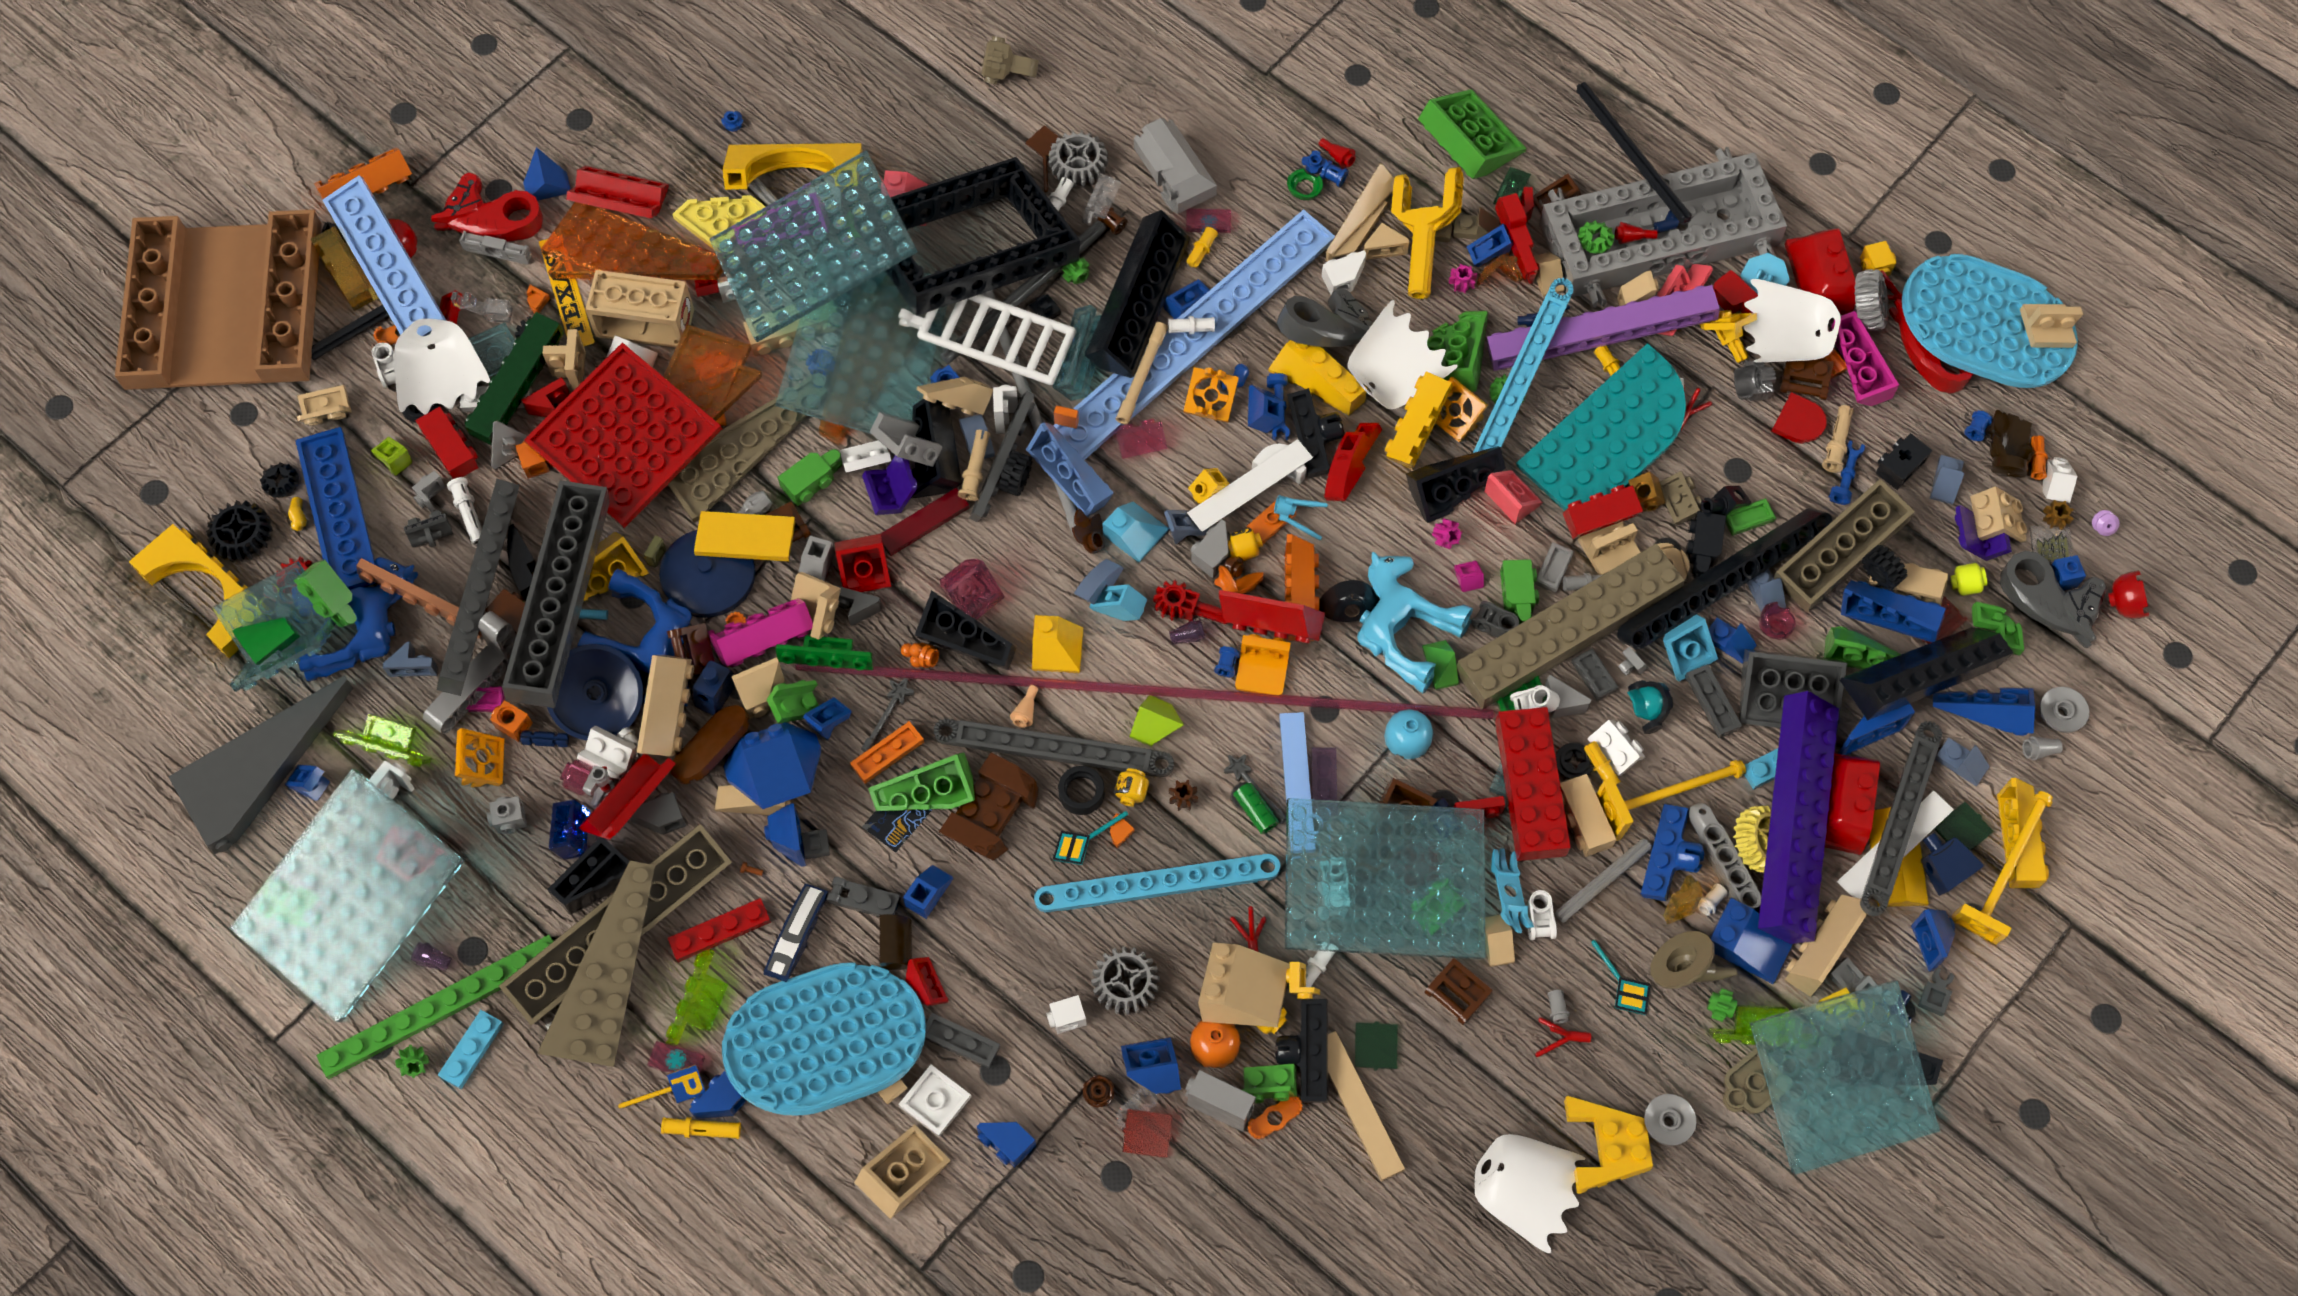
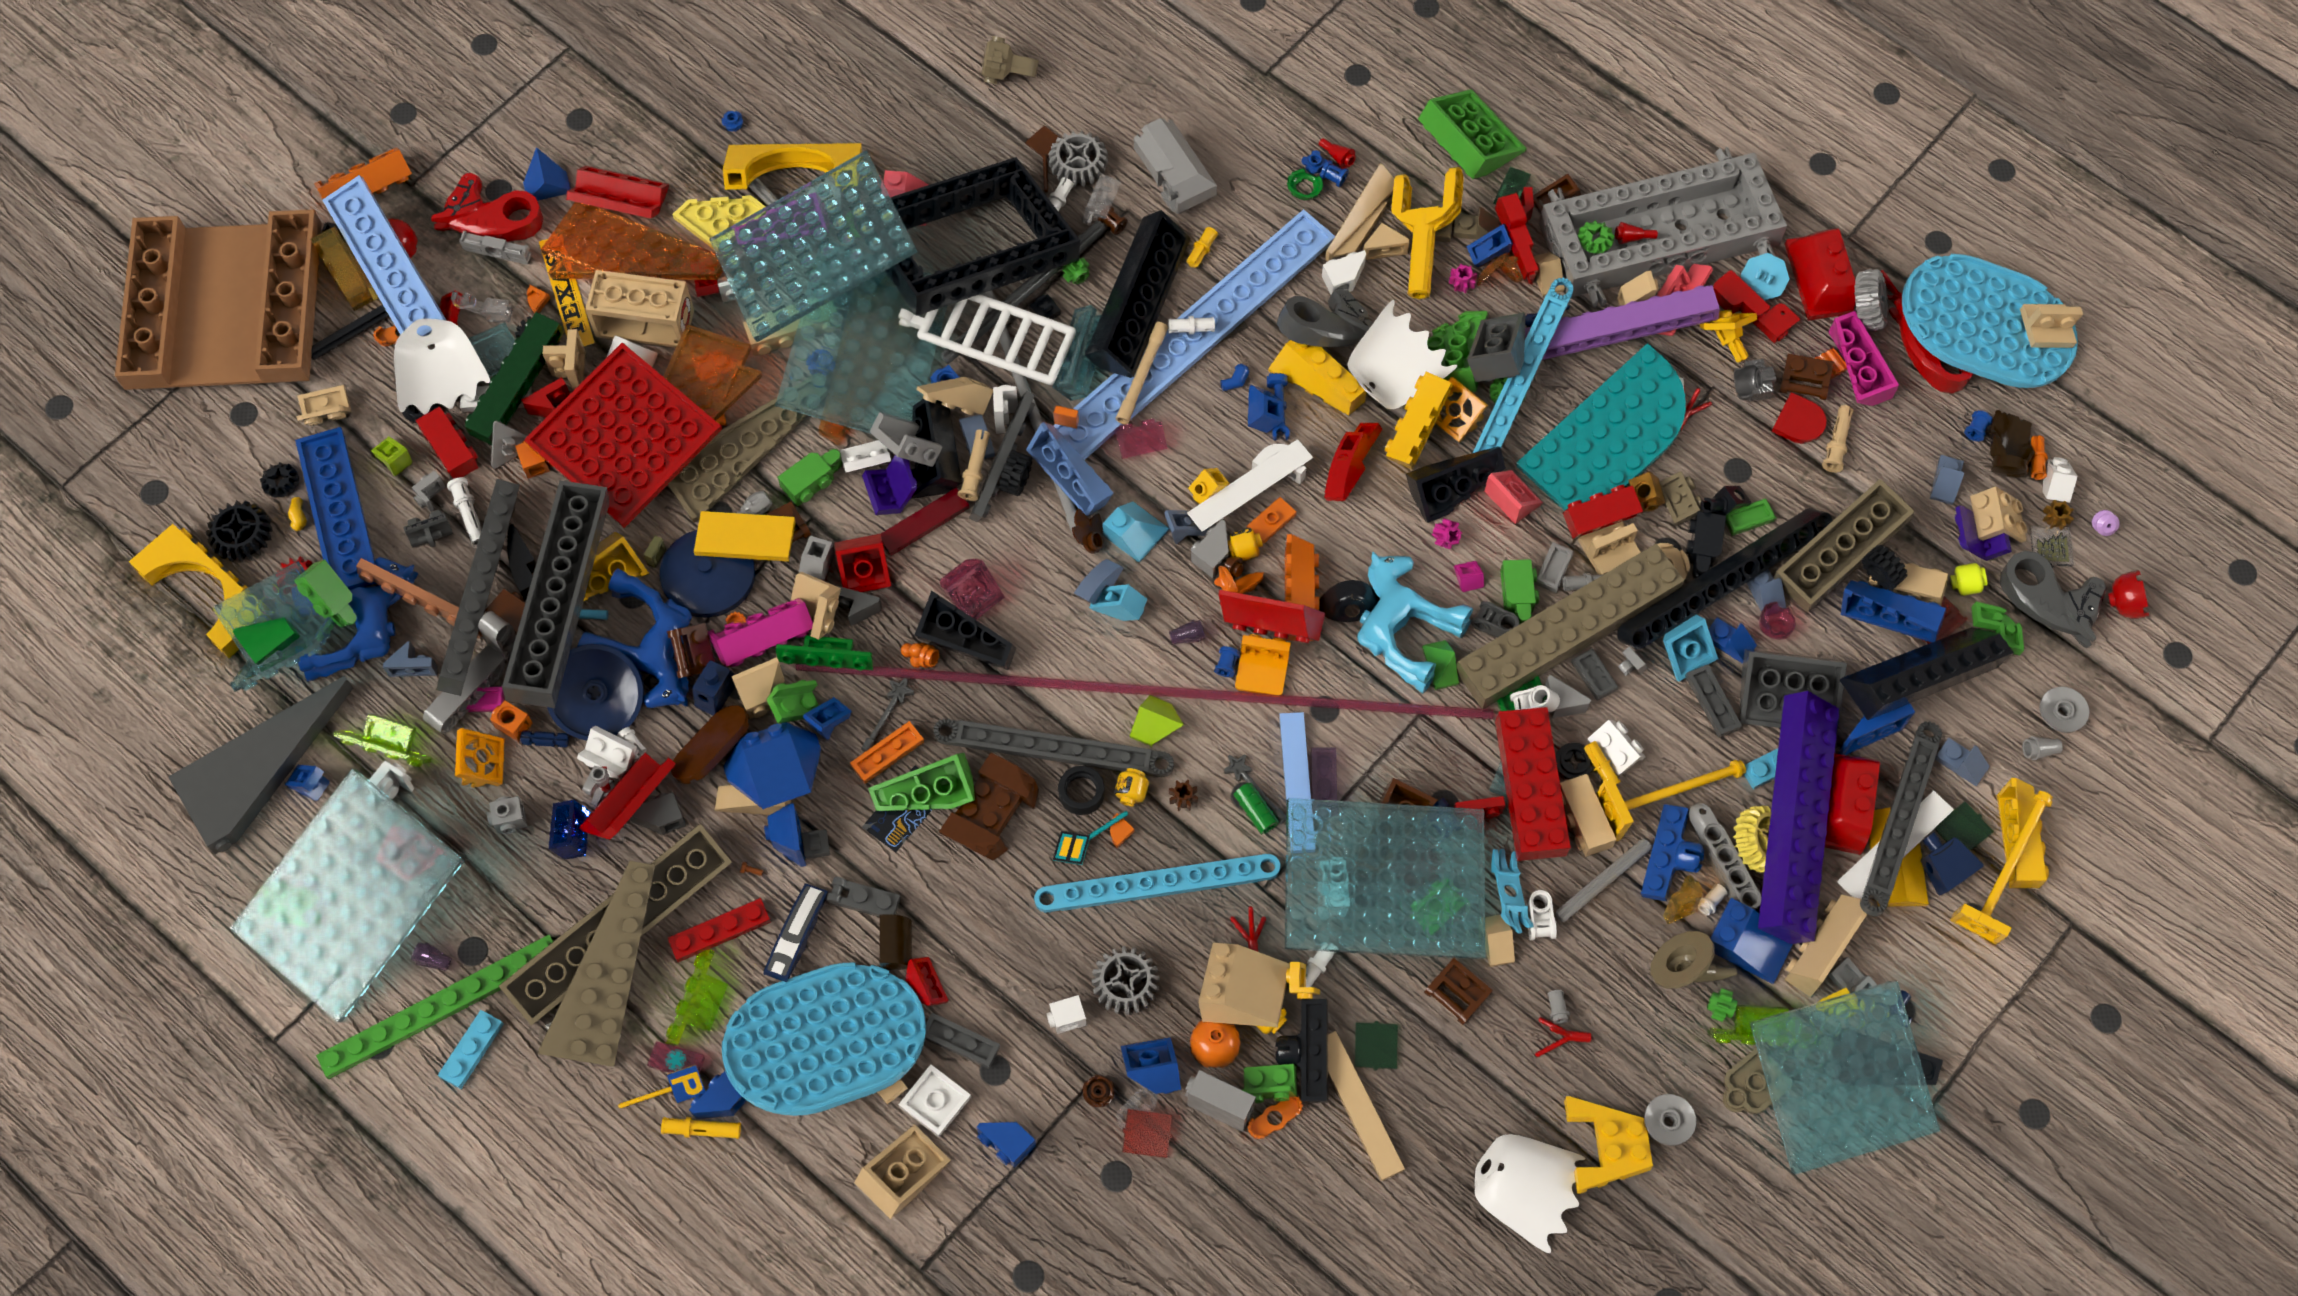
white piece [372,342,396,389] -> none
bright green gear [395,1044,429,1078] -> none
black wedge [547,837,629,915] -> none
clear pink head [560,760,593,796] -> none
tan slope [637,655,694,756] -> none
blue slope [903,865,954,919] -> none
light nougat cone [1010,685,1038,728] -> none
yellow slope [1032,615,1083,673] -> none
red gear [1153,579,1227,624] -> none
blue slope [1163,279,1210,319] -> none
light orange piece [1183,367,1239,423] -> none
clear pink tile [1186,208,1231,233] -> none
medium azure plant [1274,495,1328,540] -> none
black plate [1287,388,1345,478] -> none
medium azure cylinder [1384,709,1433,759] -> none
black axle [1576,82,1692,224] -> none
piece [1591,940,1651,1015] -> none
yellow axle [1594,345,1621,376] -> none
cap [1627,680,1673,734] -> none
dark blue arm [1654,210,1680,233] -> none
white piece [1743,279,1841,362] -> none
bright green wedge [1824,626,1901,670] -> none
blue piece [1829,441,1865,505] -> none
yellow brick [1860,241,1896,276] -> none
black brick [1876,433,1933,490] -> none
blue slope [1911,909,1955,972] -> none
dark grey plate [1918,968,1954,1016] -> none
blue wedge [1933,688,2035,736] -> none
blue brick [2051,555,2086,591] -> none
none -> dark grey slope [1467,312,1526,382]

